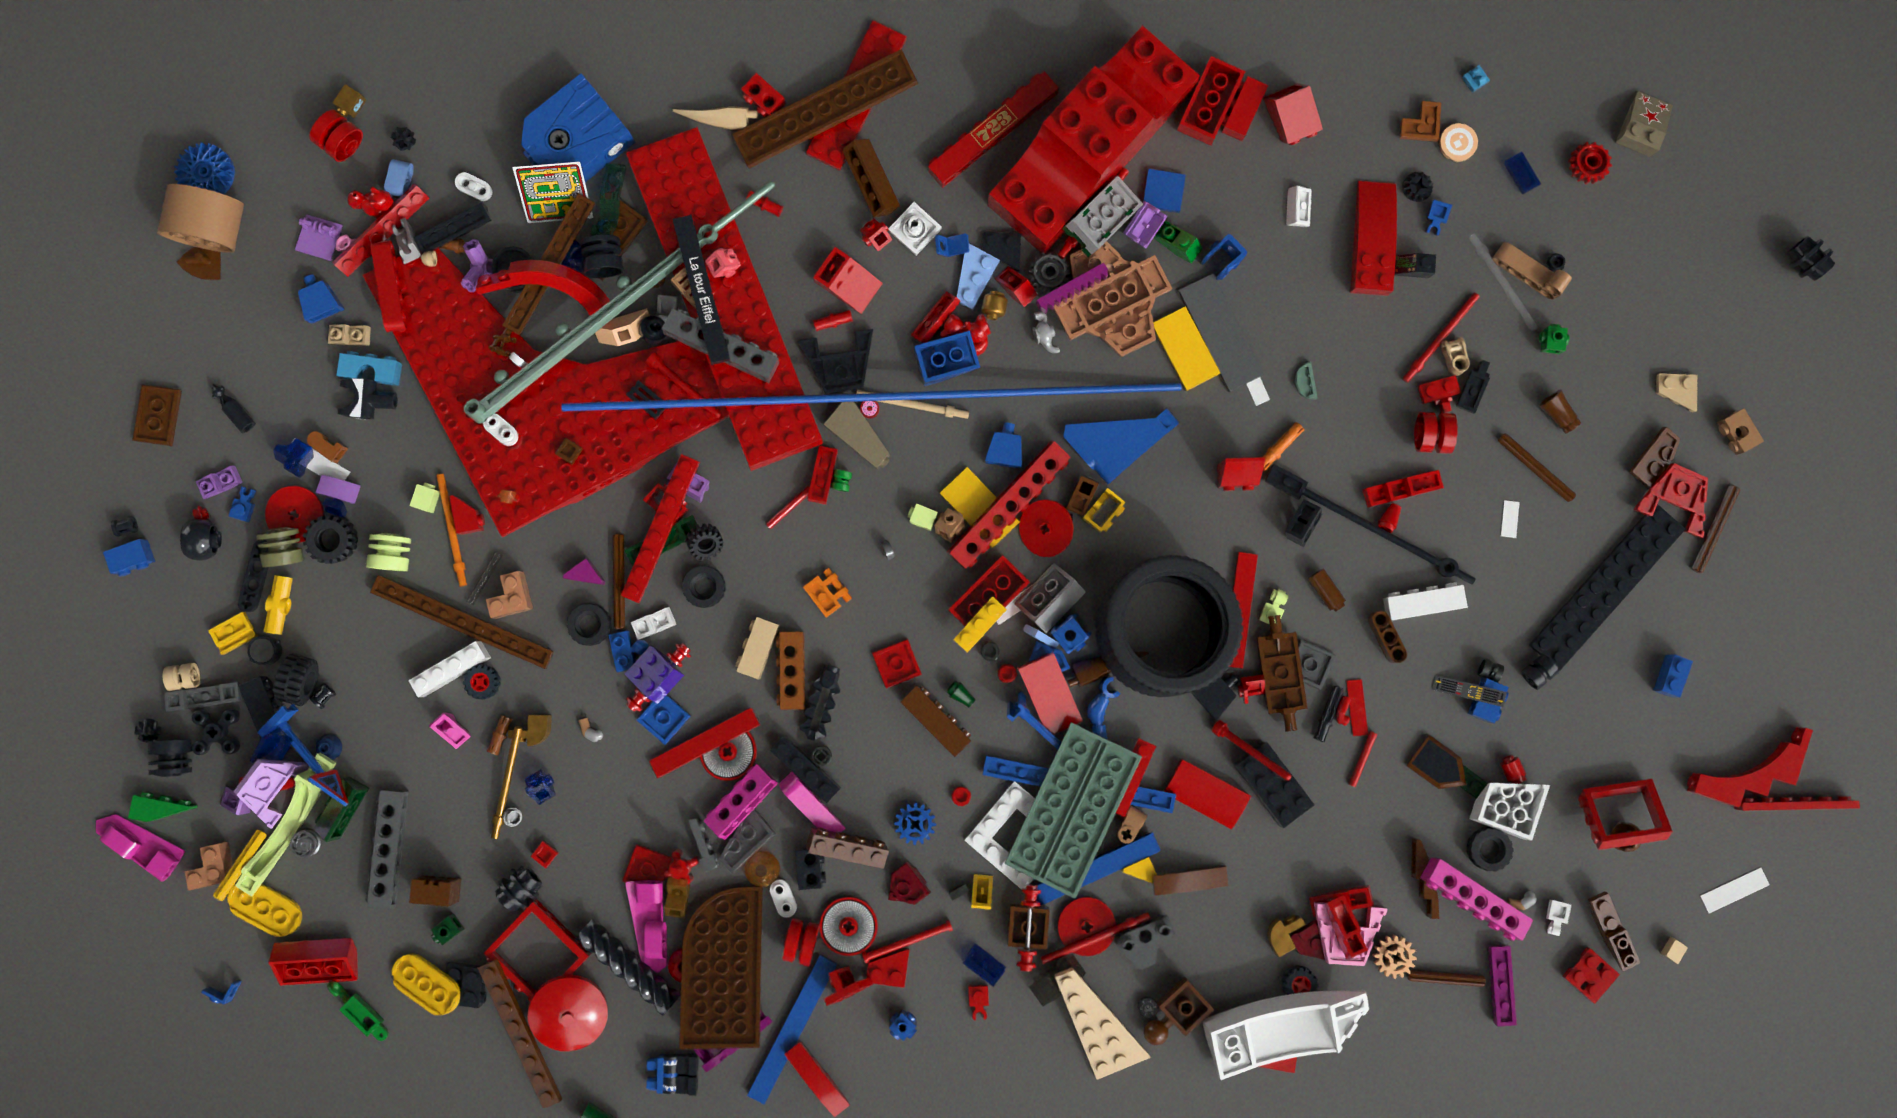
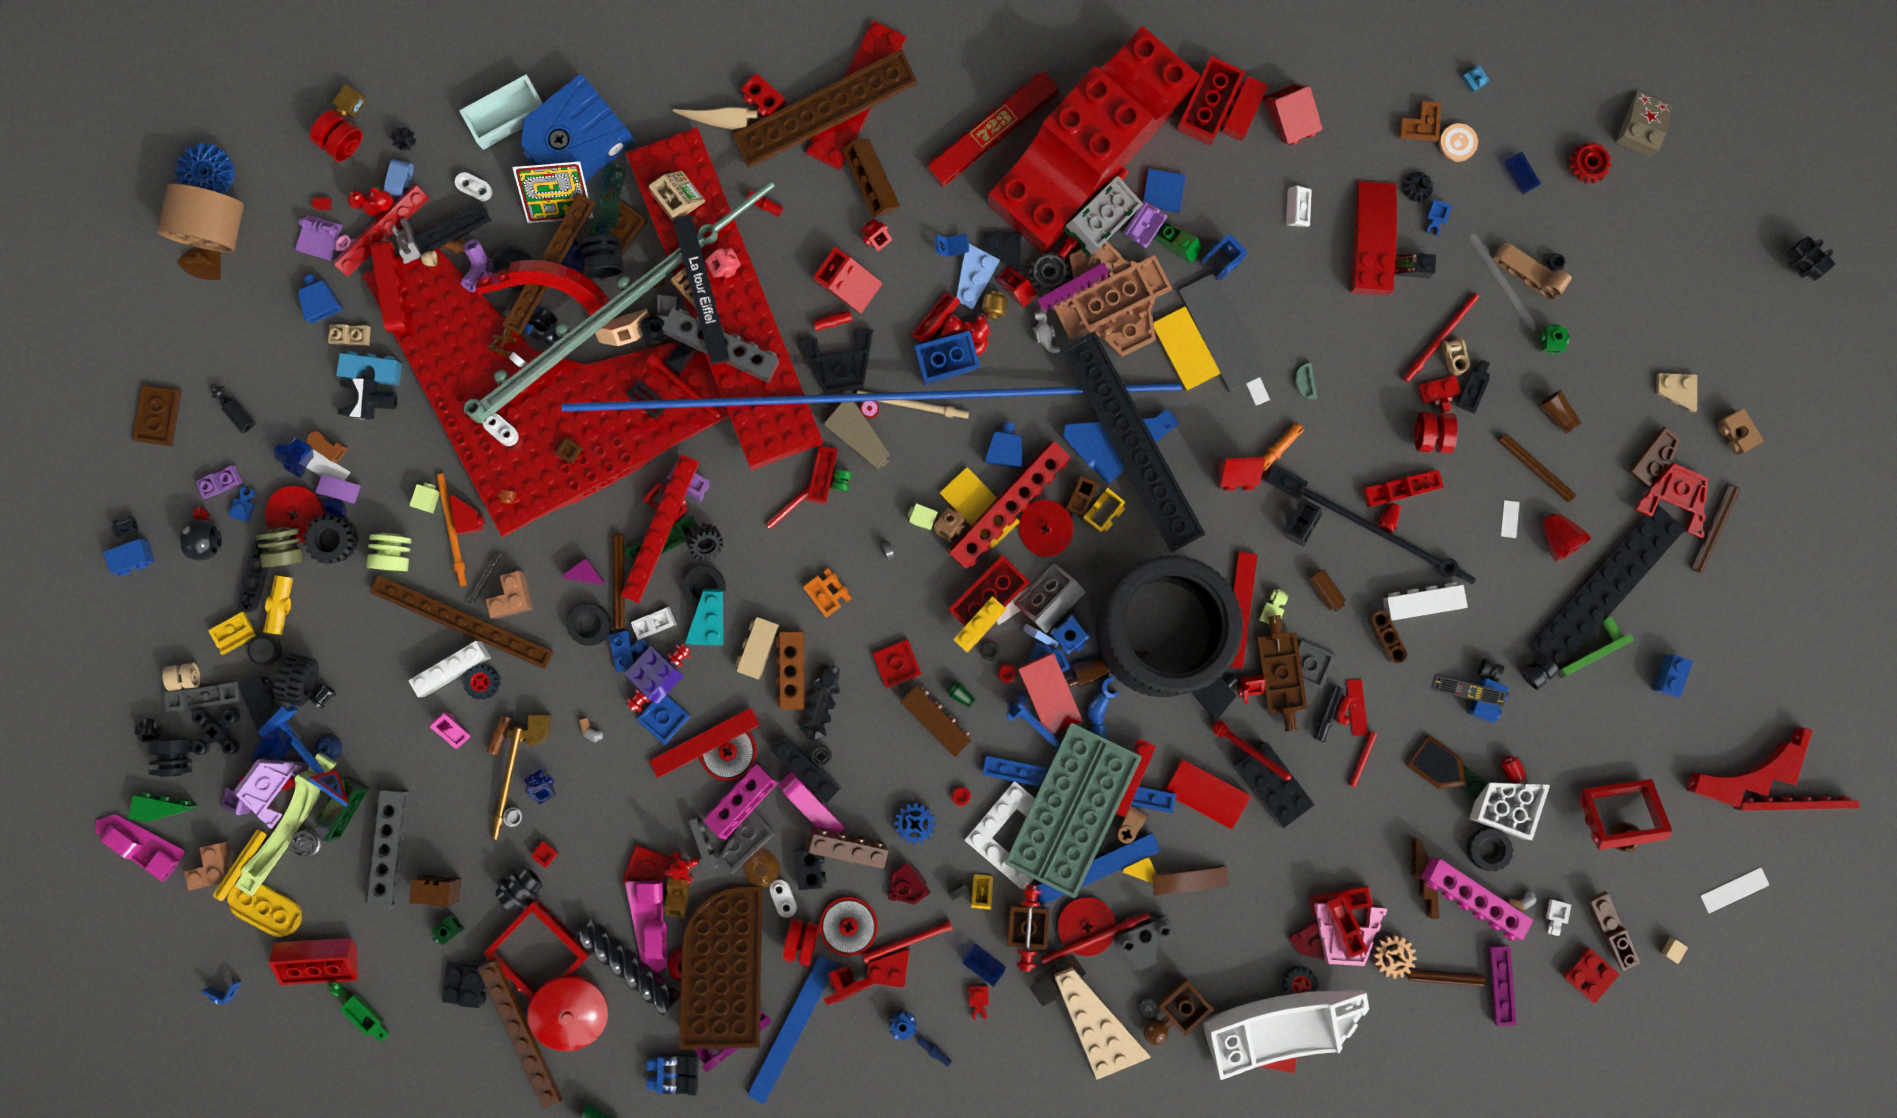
yellow tile [392,953,460,1015] -> none
red slope [784,1042,850,1118] -> none
white plate [889,202,942,256] -> none
pearl gold brick [1267,915,1305,957] -> none
none -> red piece [312,198,332,211]
none -> light aqua piece [459,75,543,150]
none -> black piece [524,306,561,346]
none -> tan slope [648,171,705,222]
none -> black slope [664,342,699,376]
none -> teal wing [685,589,724,646]
none -> dark blue bar [917,1036,952,1067]
none -> black plate [1061,331,1206,553]
none -> red cone [1542,513,1592,562]
none -> bright green piece [1559,617,1634,678]

